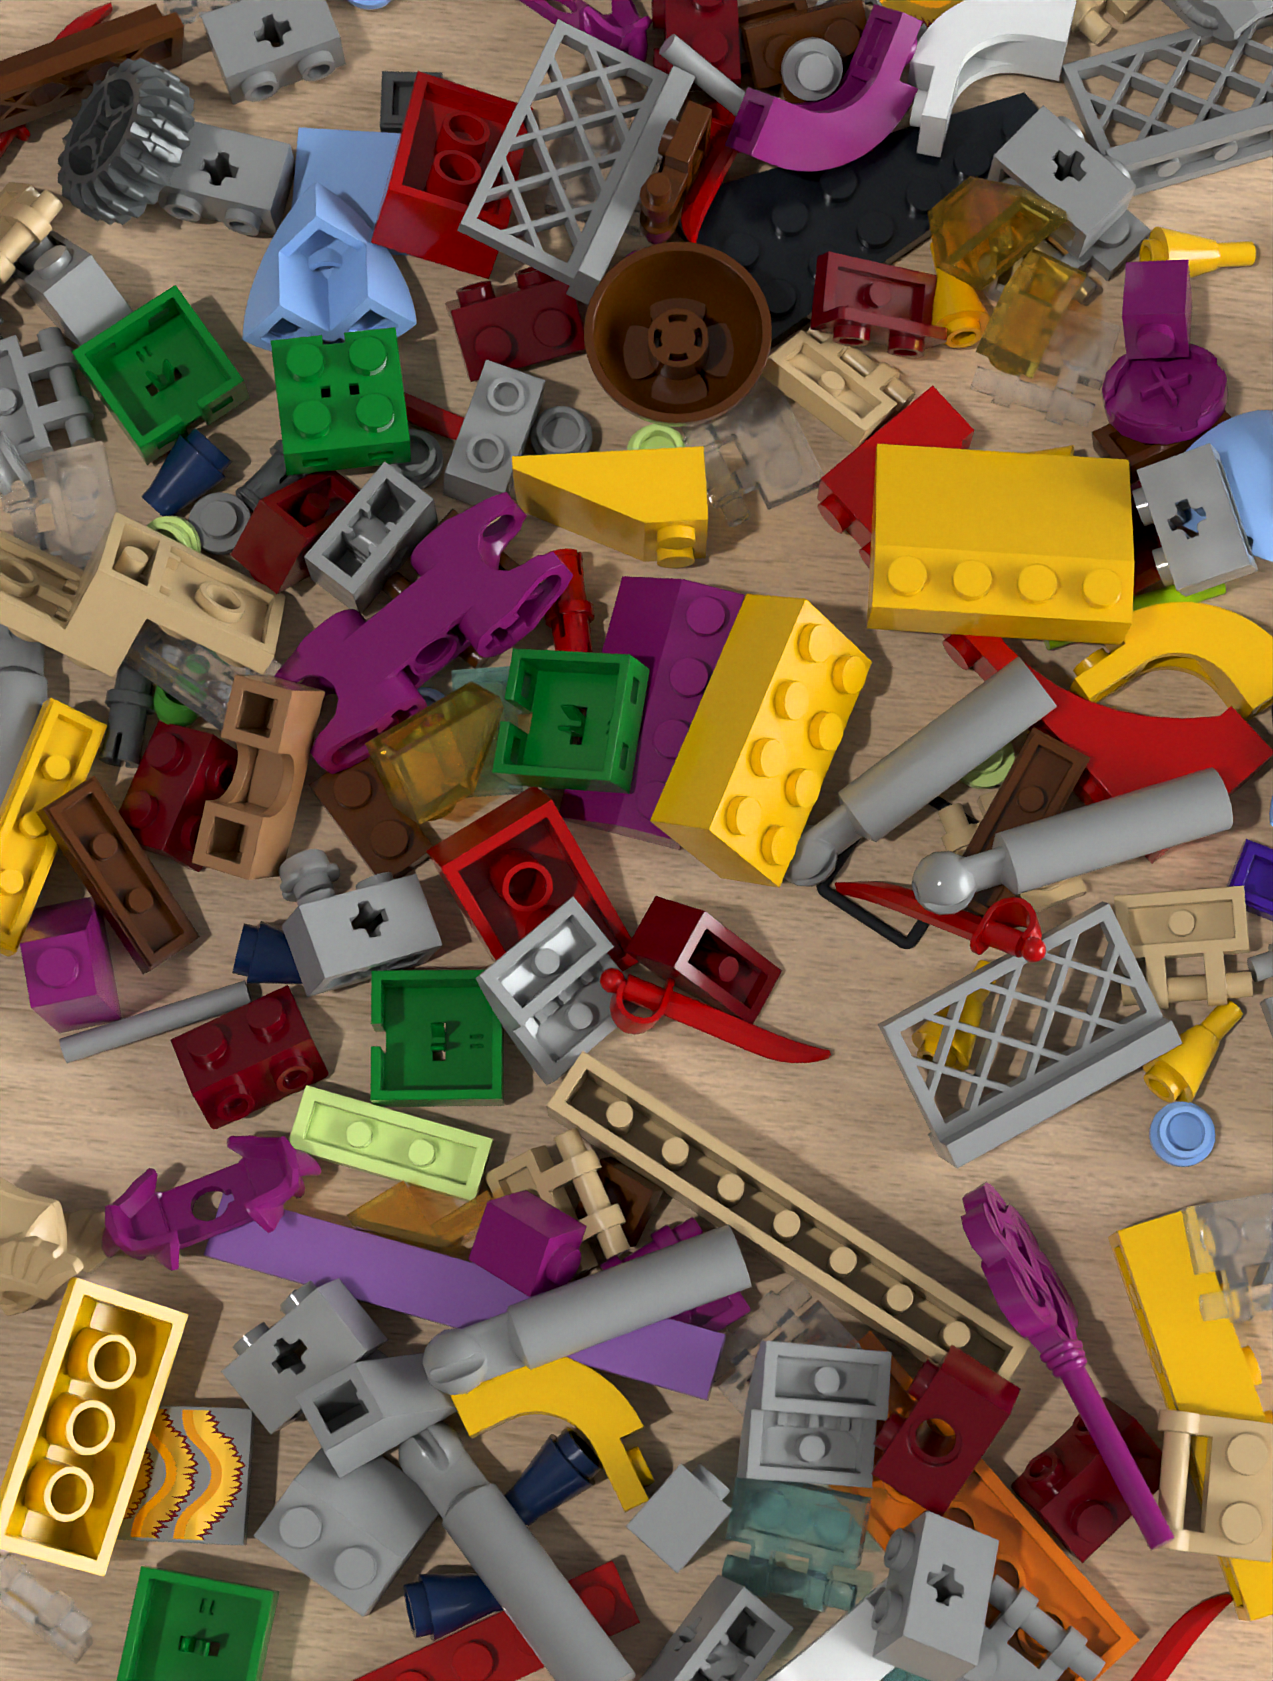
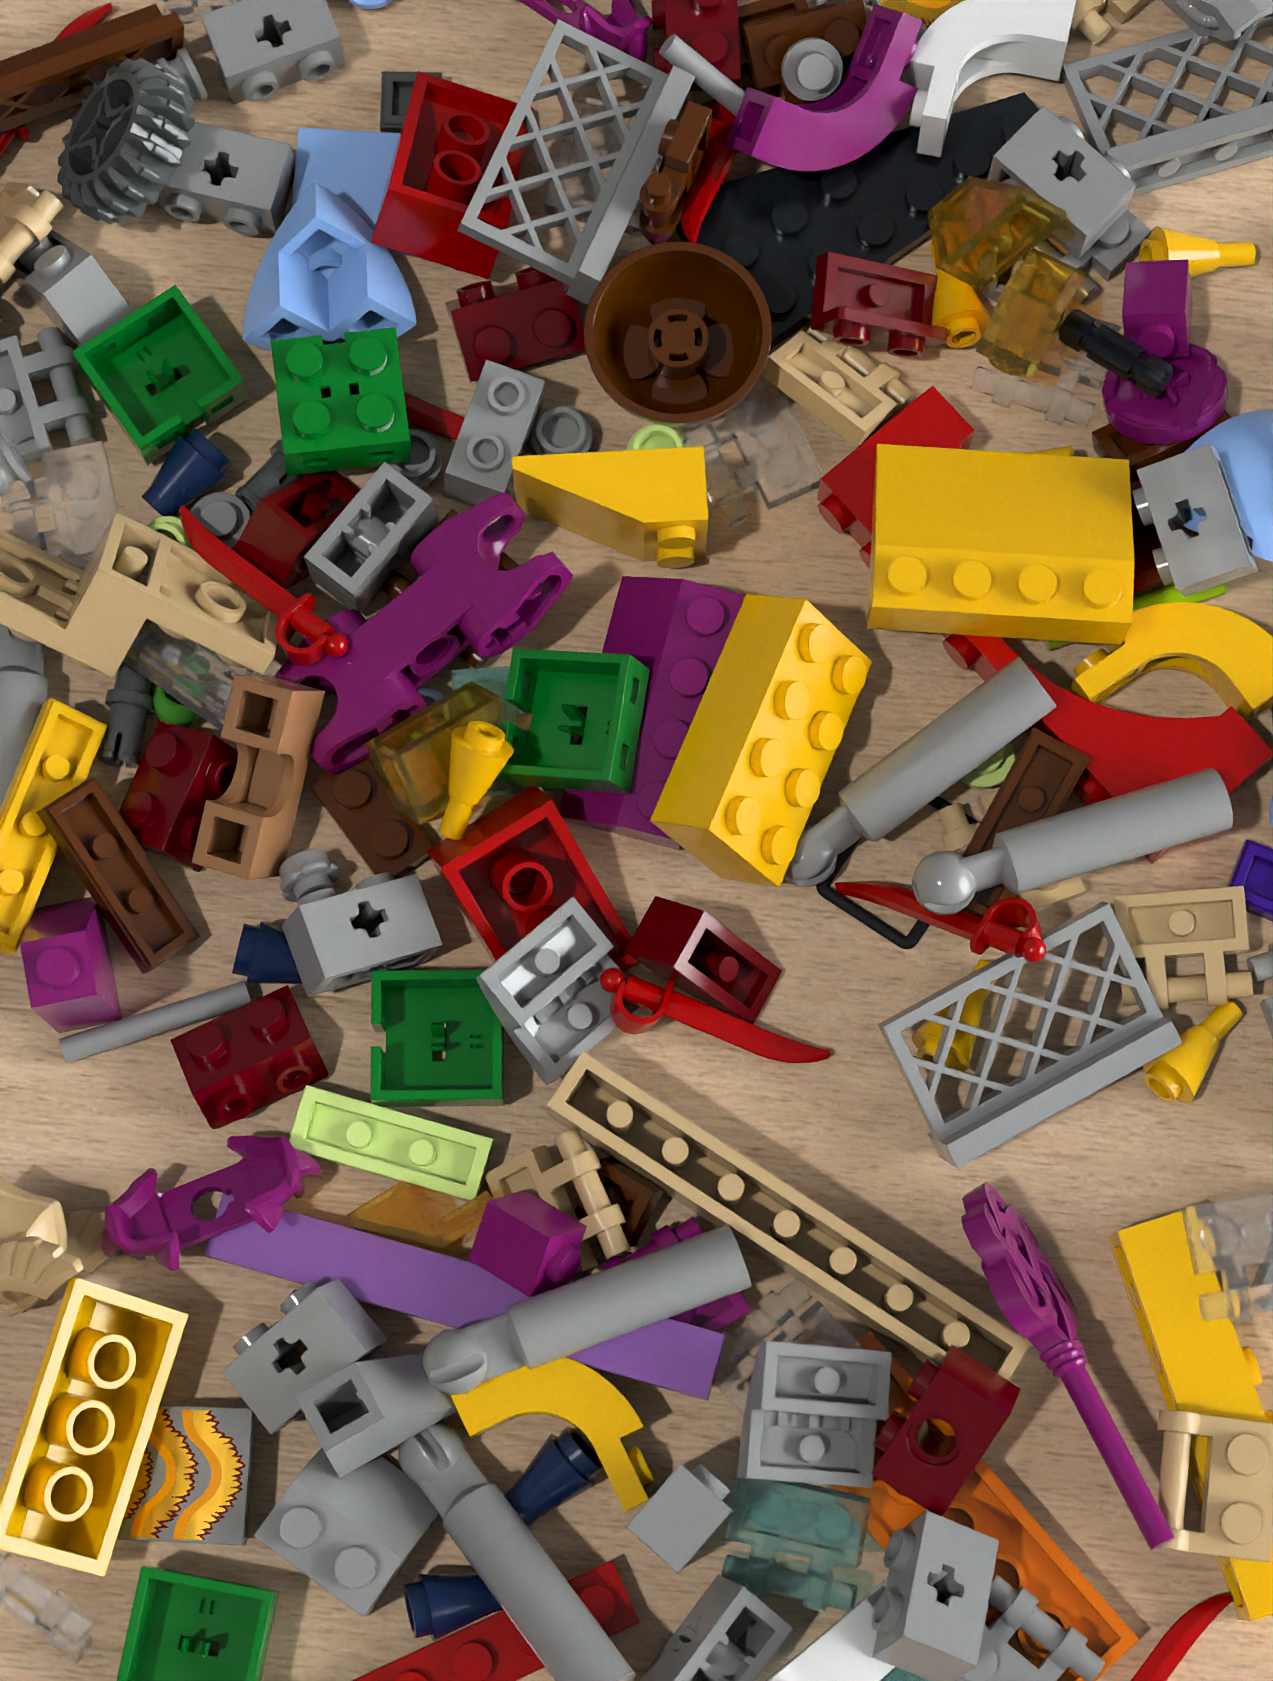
red pin [545,548,595,653] -> none
dark red bracket [1011,1397,1162,1563] -> none
light blue plate [1149,1101,1215,1167] -> none
none -> light grey bush [156,47,208,101]
none -> red sword [179,505,348,666]
none -> yellow cone [439,721,514,840]
none -> black axle [1058,309,1173,397]

